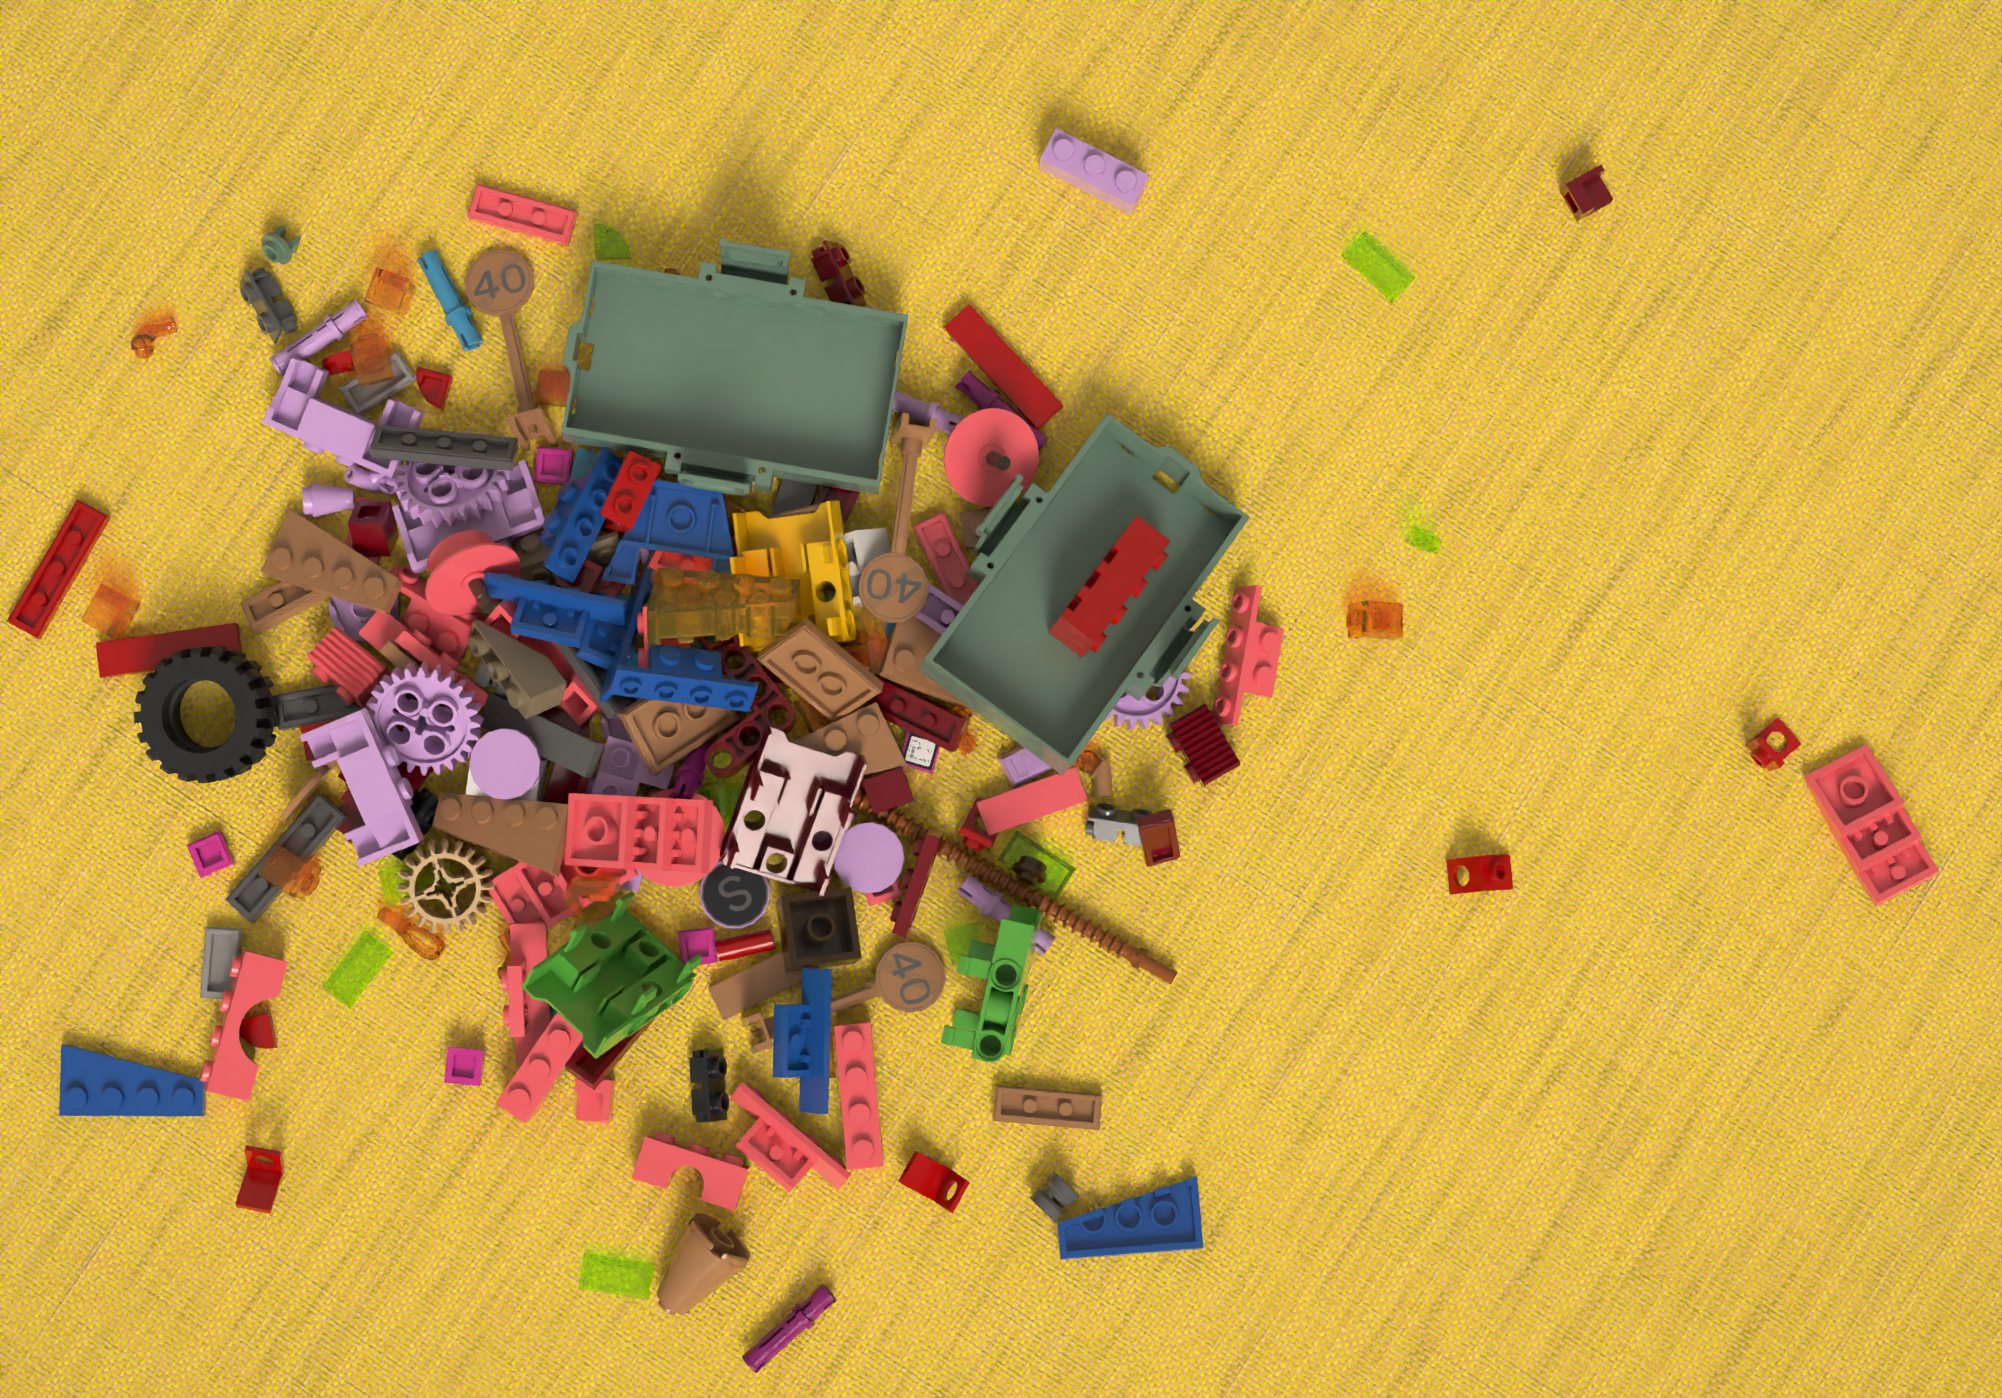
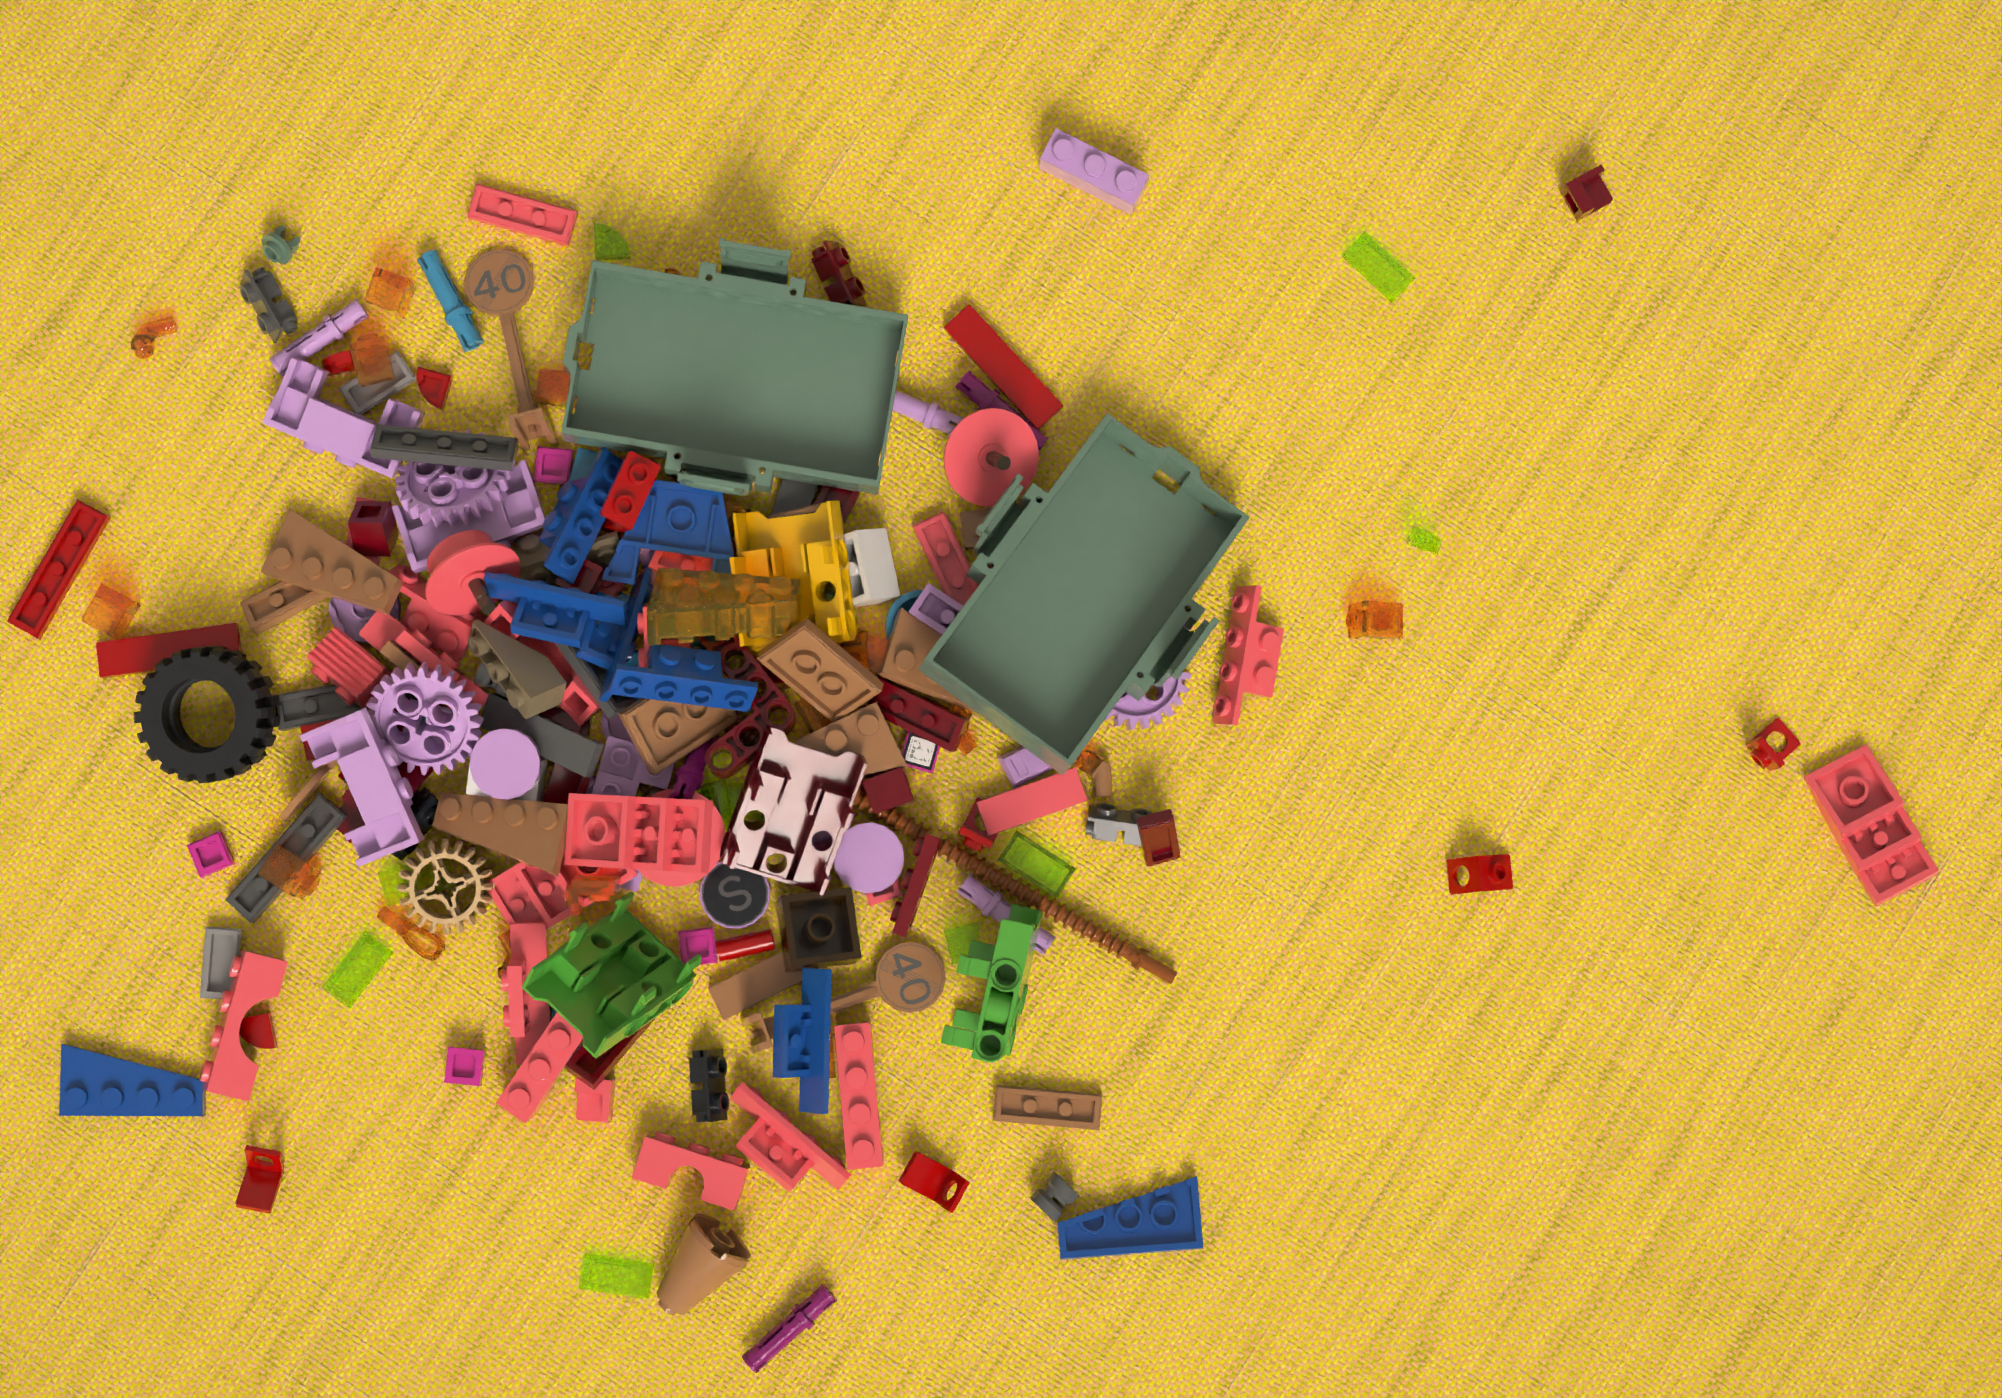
lavender cone [302,483,354,518] -> none
lavender arm [344,466,398,495] -> none
medium nougat piece [858,413,937,623] -> none
dark brown plate [1012,856,1047,886] -> none
red wedge [1048,515,1170,658] -> none
dark red brick [1165,704,1241,788] -> none

